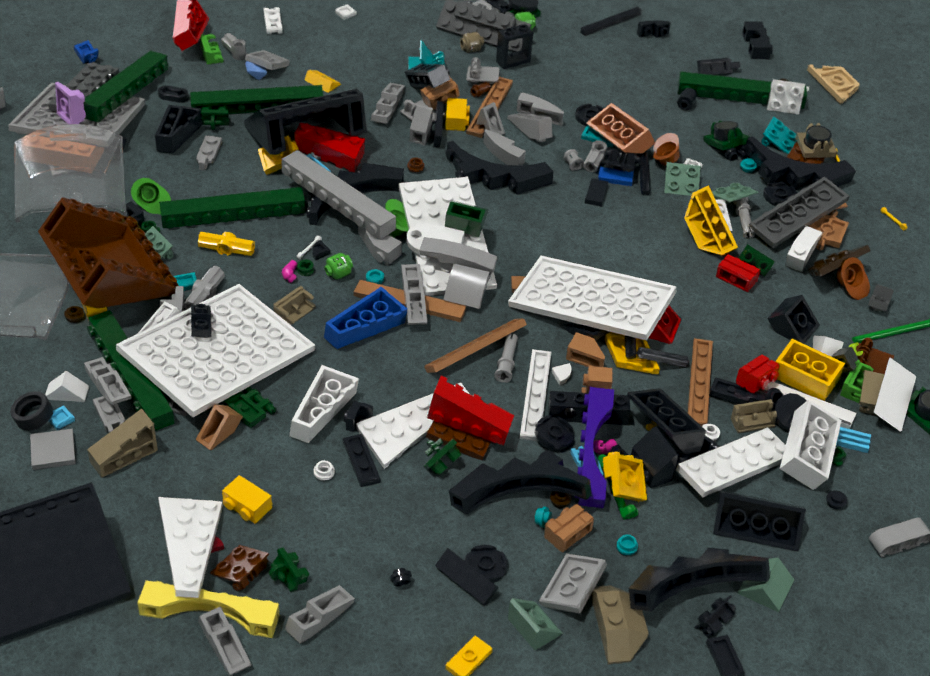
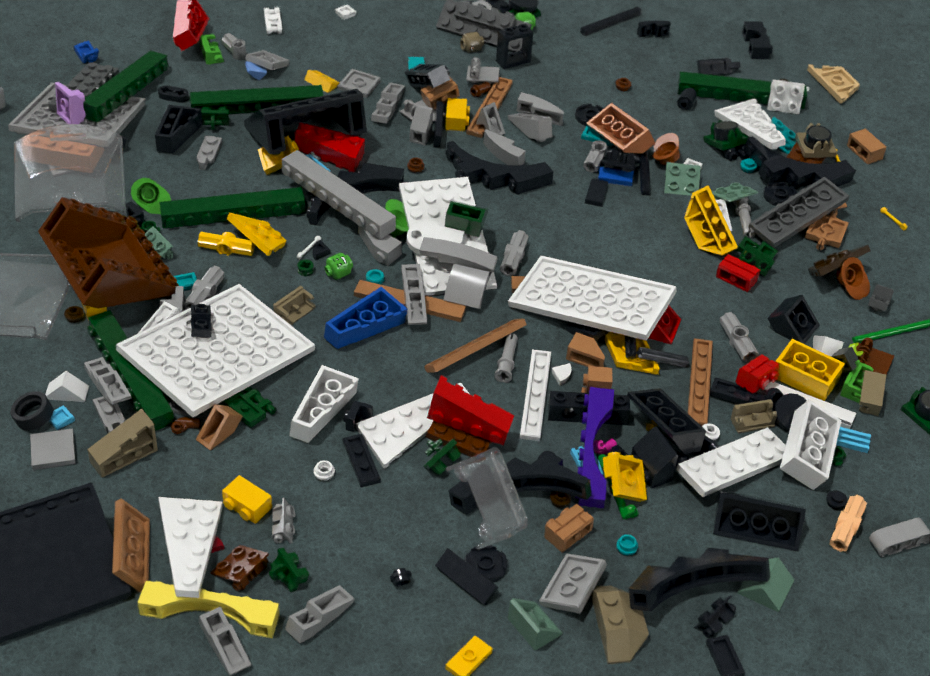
dark pink arm [282,260,297,283] -> none
teal hinge [419,40,445,65] -> none
black tile [534,415,575,451] -> none
teal plate [535,506,552,528] -> none
light grey bush [563,149,584,171] -> none
white slope [785,226,823,272] -> none
white sticker [874,358,916,432] -> none
none -> medium nougat tile [112,499,150,593]
none -> reddish brown arm [171,417,201,434]
none -> yellow wing [227,213,287,256]
none -> light grey hinge [272,498,295,544]
none -> light grey tile [338,69,381,98]
none -> clear windscreen [446,447,528,549]
none -> light grey piece [500,230,529,276]
none -> reddish brown plate [615,78,631,91]
none -> white wing [715,98,786,150]
none -> light grey piece [719,312,759,363]
none -> dark green slope [736,236,778,259]
none -> light nougat piece [829,495,867,552]
none -> medium nougat brick [847,129,886,164]

